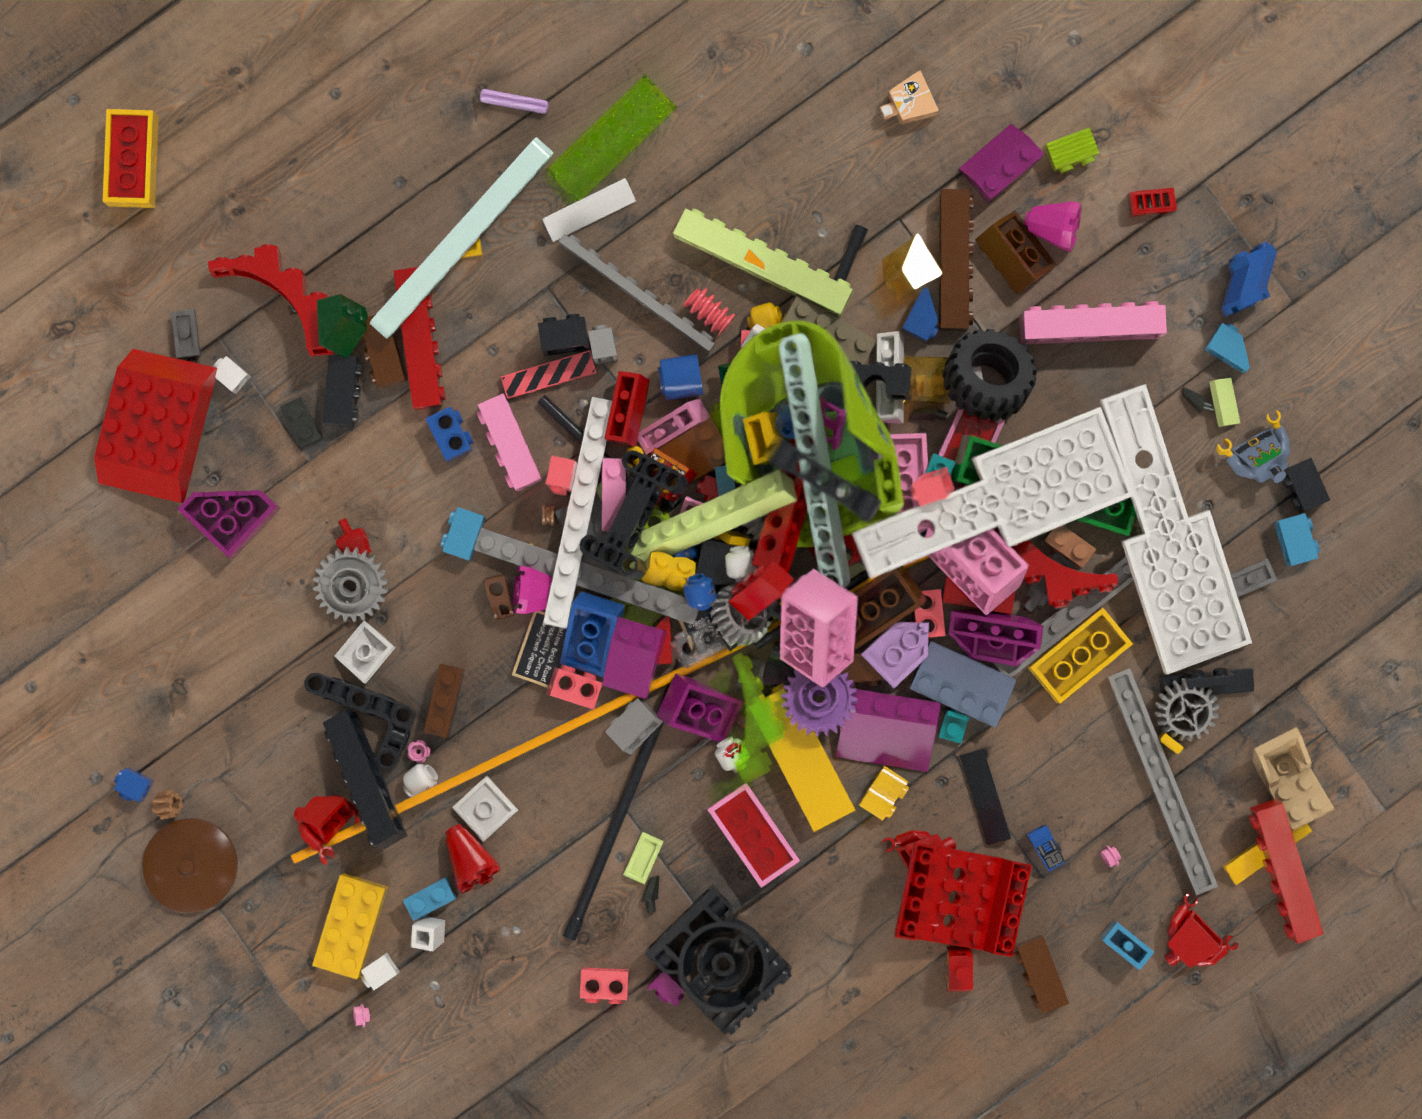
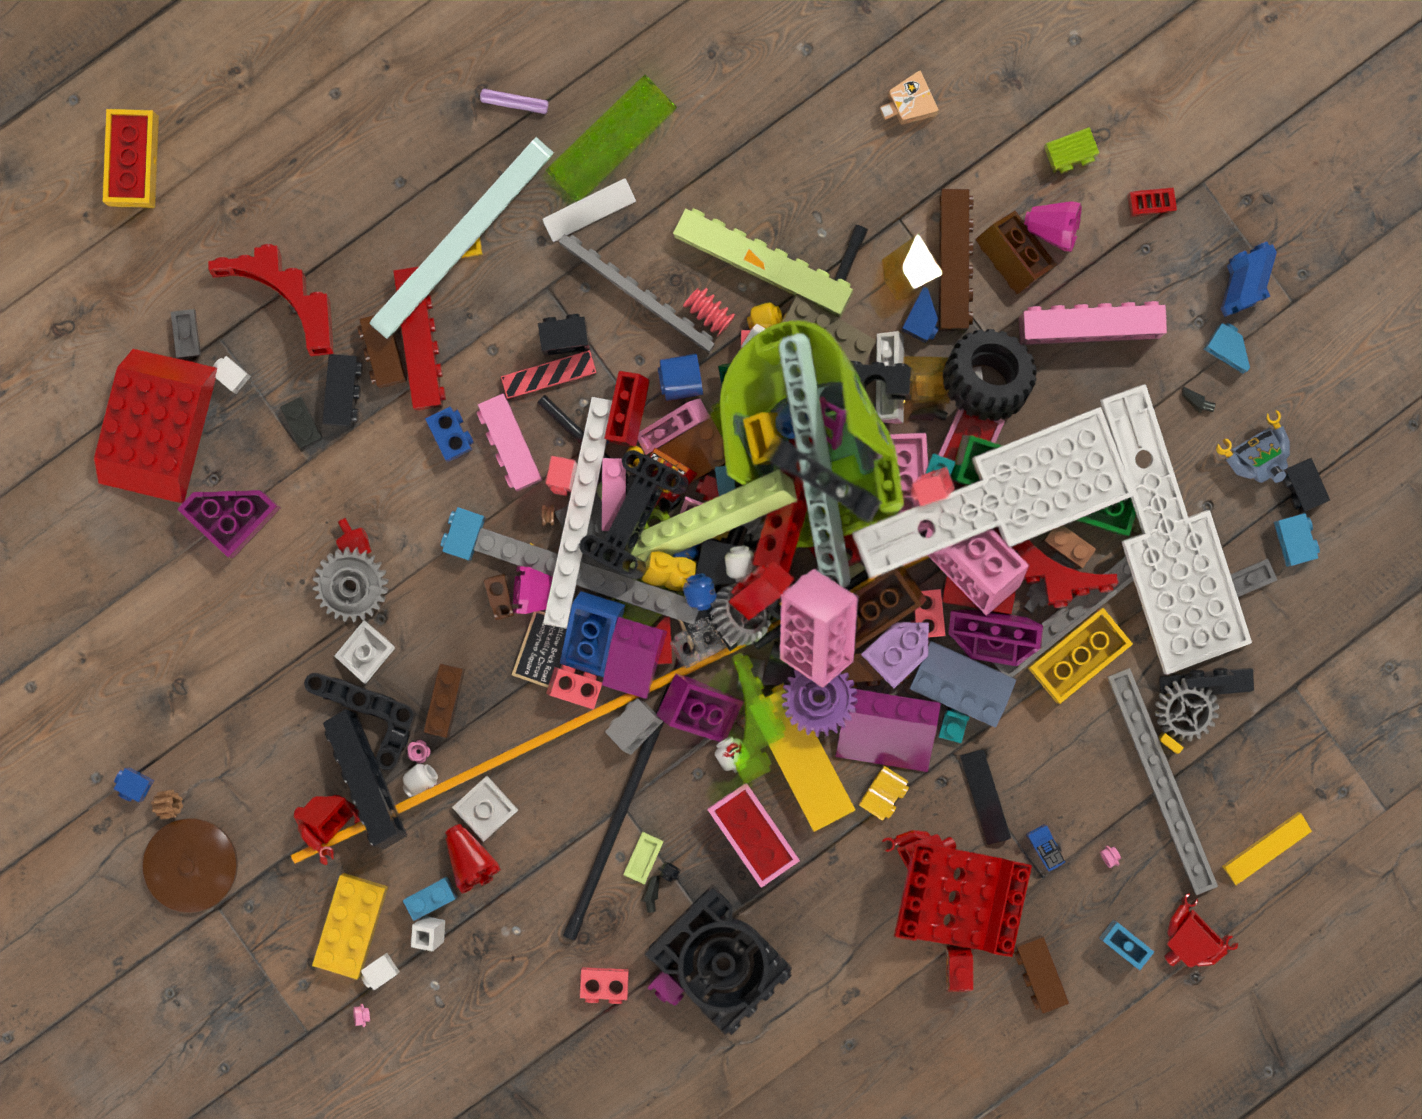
dark green slope [317,294,368,358] -> none
light grey brick [588,325,618,365] -> none
yellow tile [718,531,751,547] -> none
magenta slope [958,124,1044,204] -> none
yellowish green tile [1209,378,1240,427] -> none
brick [1249,798,1324,944] -> none
tan bracket [1252,727,1334,831] -> none
none -> black plate [658,862,681,882]

